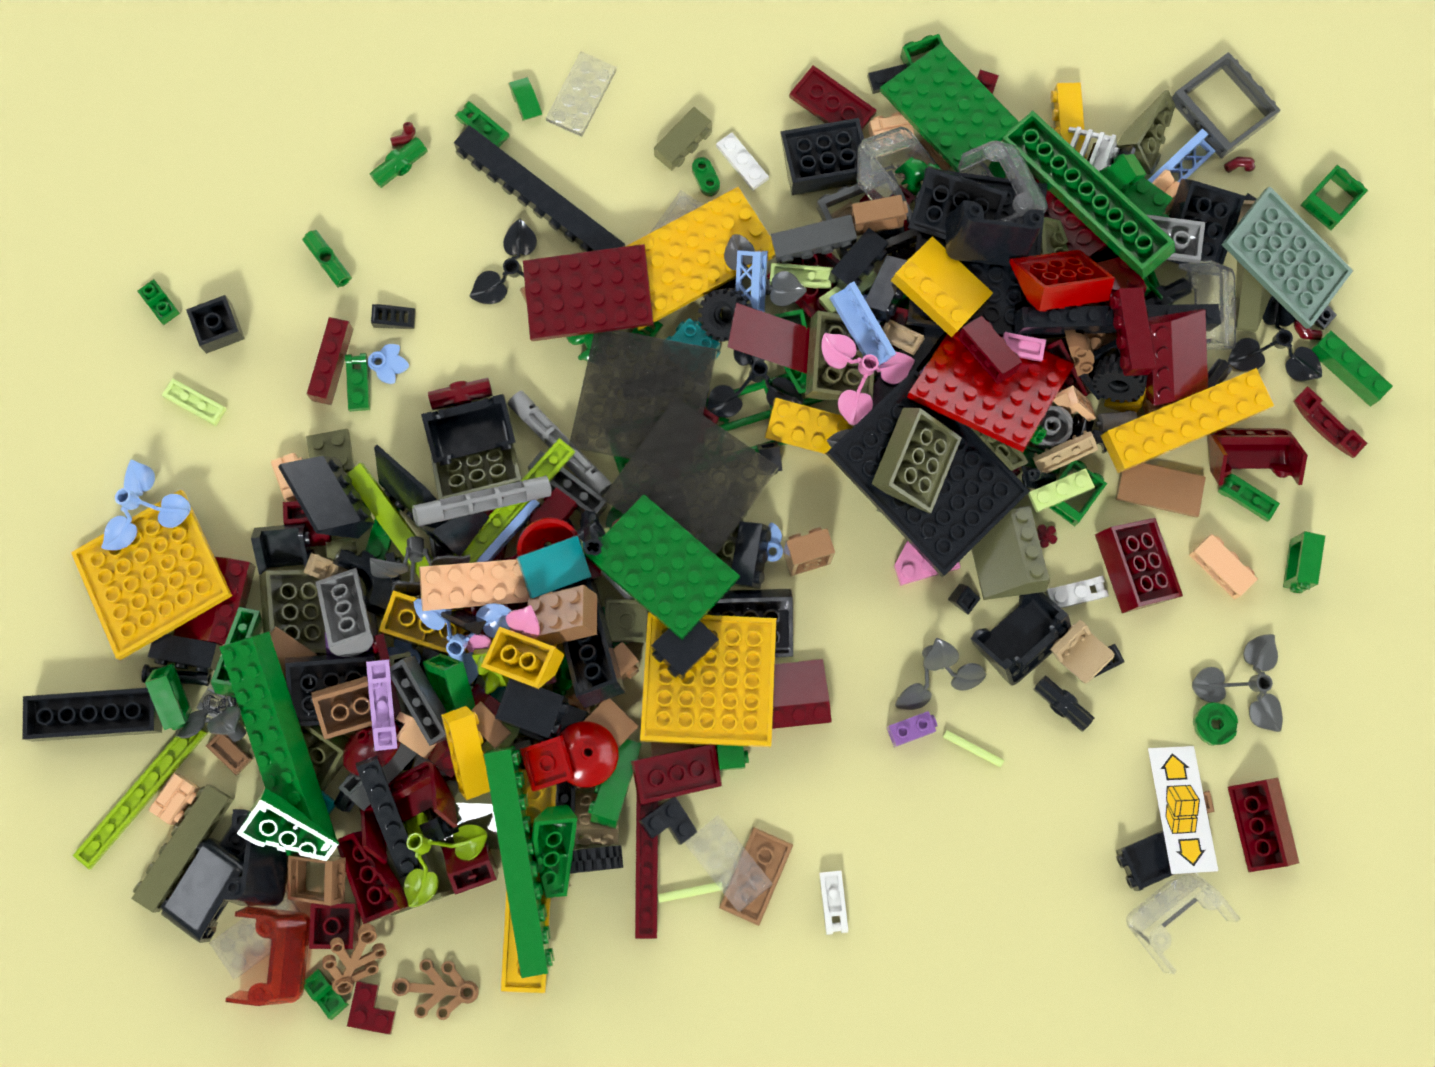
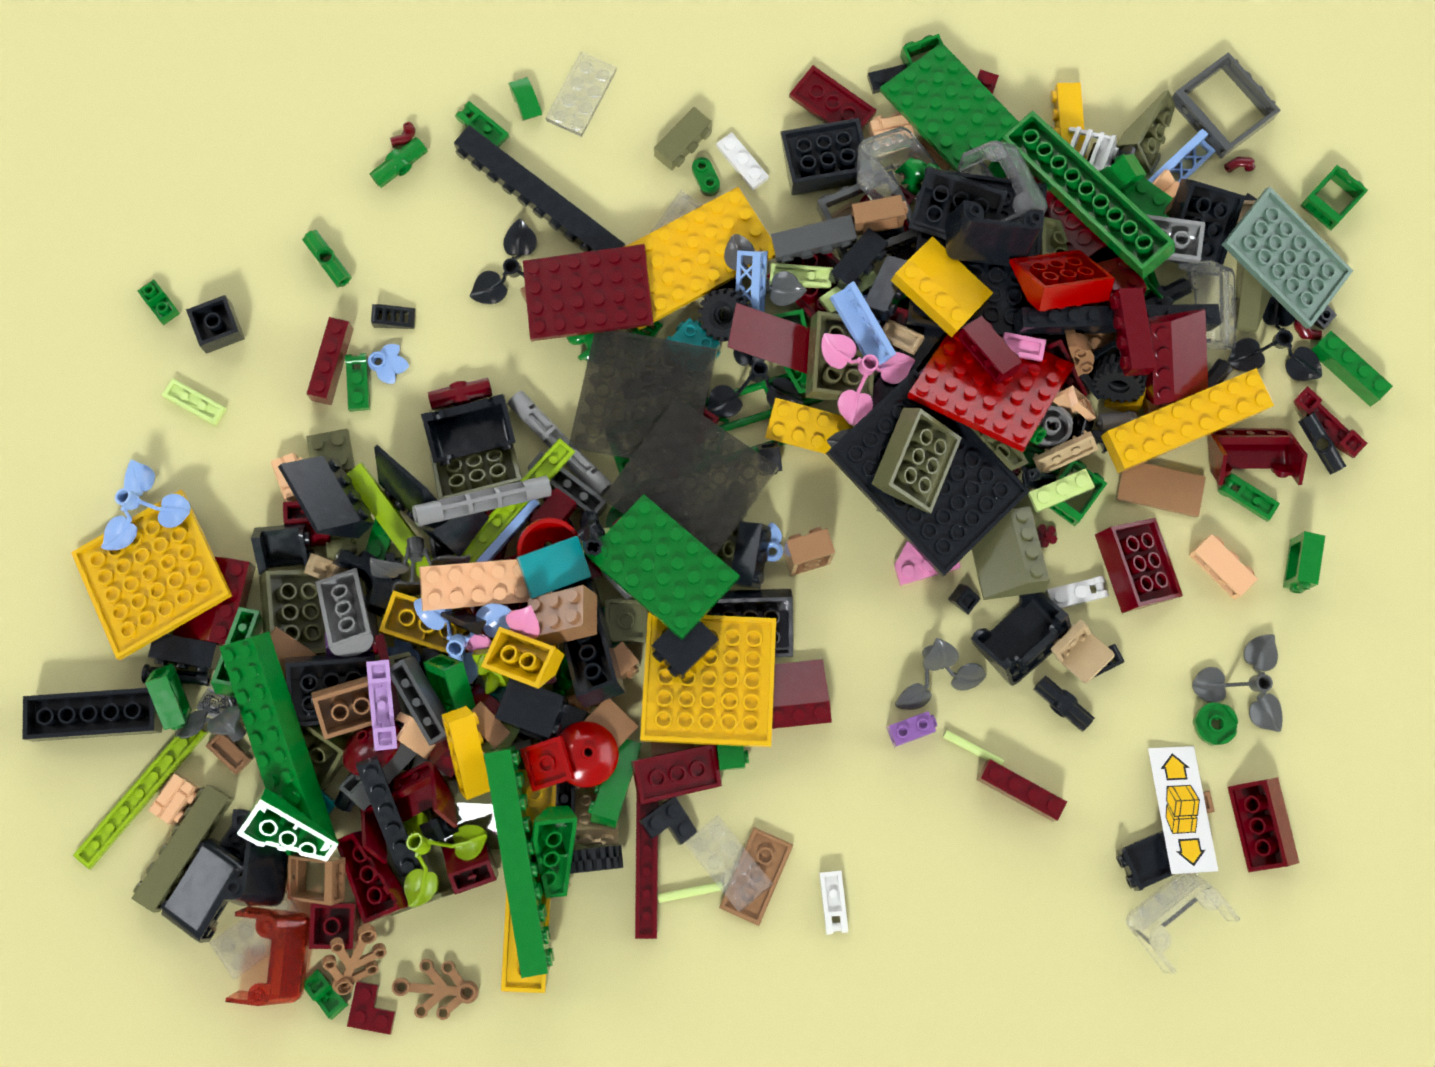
none -> dark red brick [976,759,1067,822]
none -> black piece [1298,412,1346,475]

